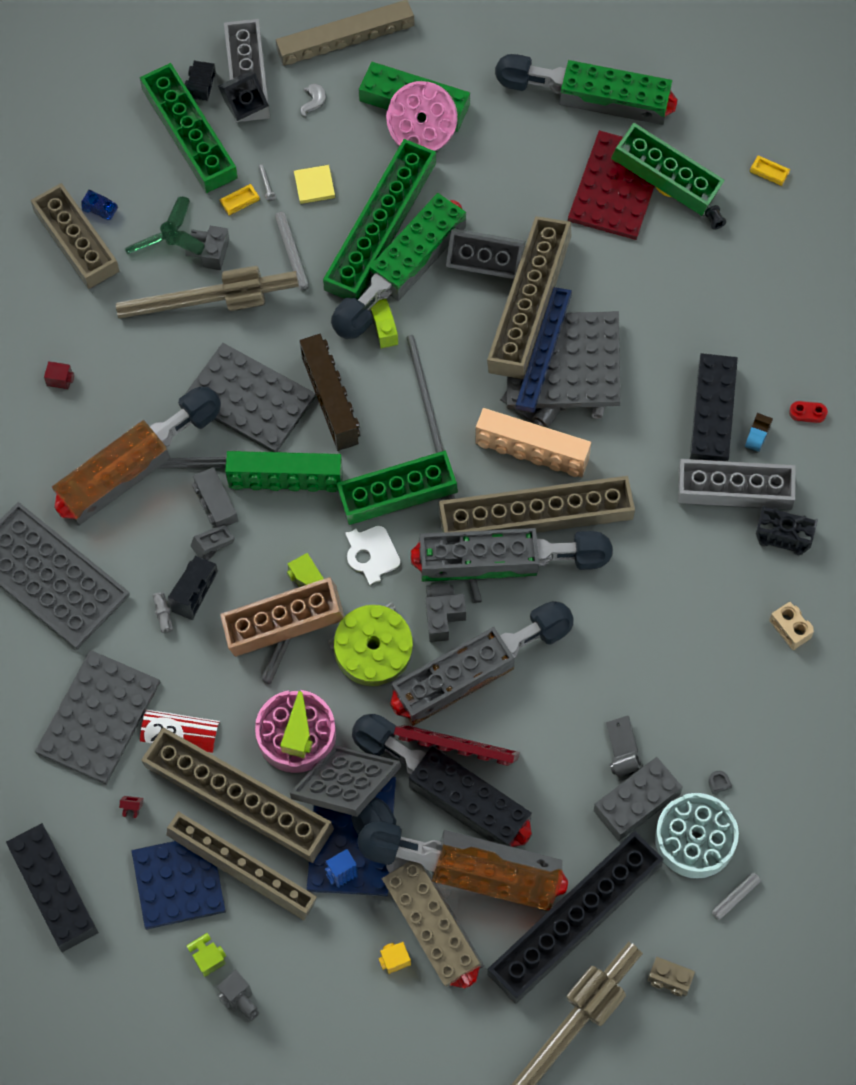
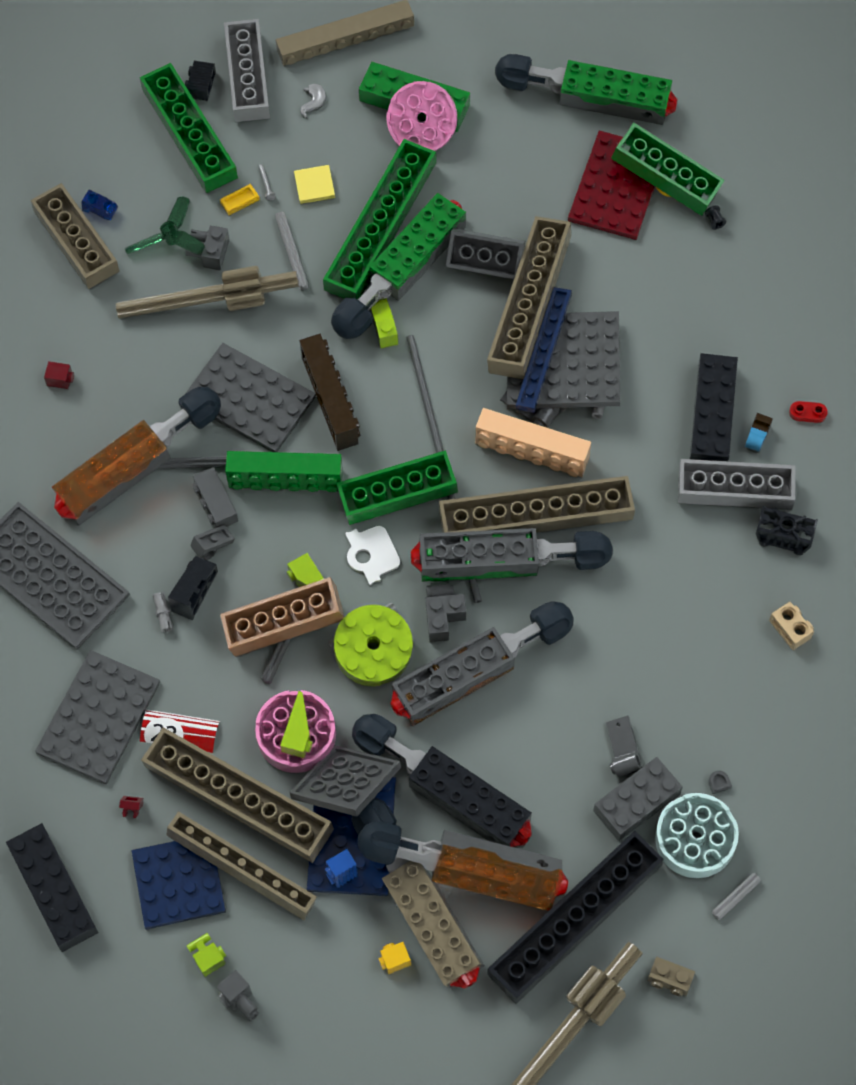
black slope [218,71,269,121] -> none
dark red plate [394,725,520,766] -> none
yellow tile [750,155,790,186] -> none

